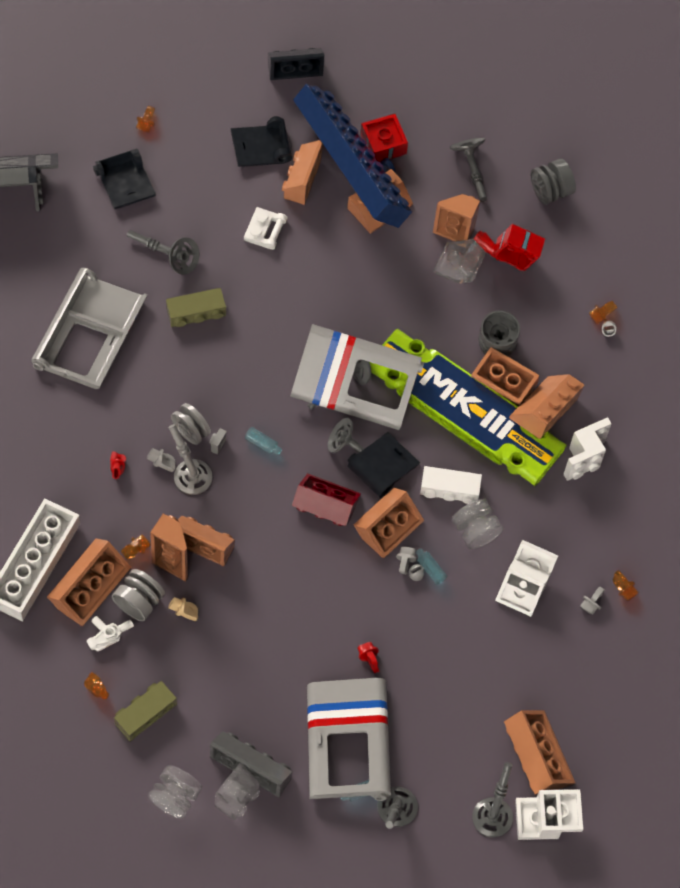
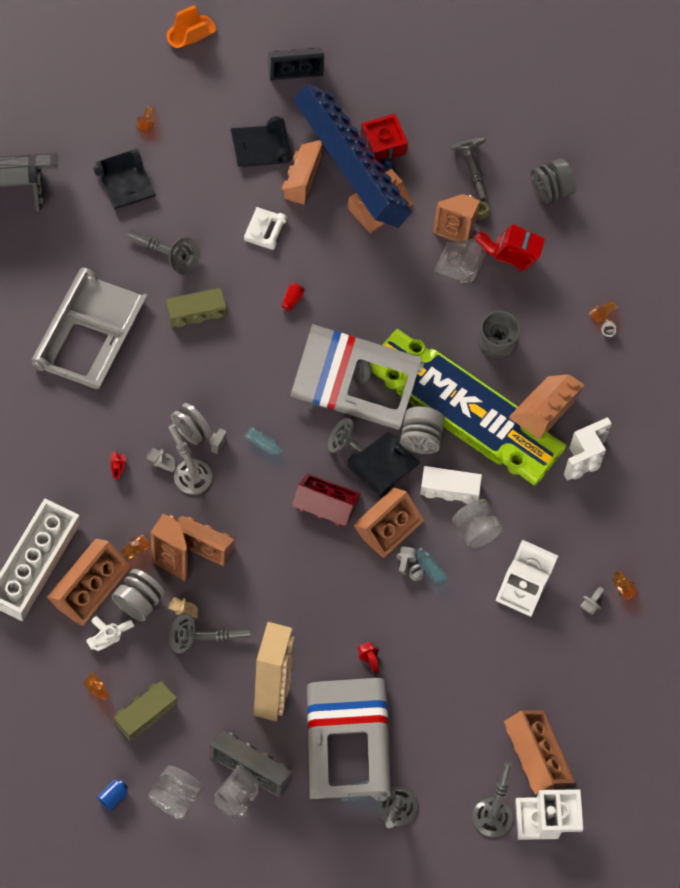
nougat slope [471,347,539,405] -> none
none -> blue brick [96,779,128,812]
none -> orange piece [167,5,216,48]
none -> dark grey dish [169,614,251,654]
none -> tan brick [254,622,295,722]
none -> red cone [281,283,305,312]
none -> light grey wheel [400,407,445,454]
none -> olive plate [477,201,490,219]

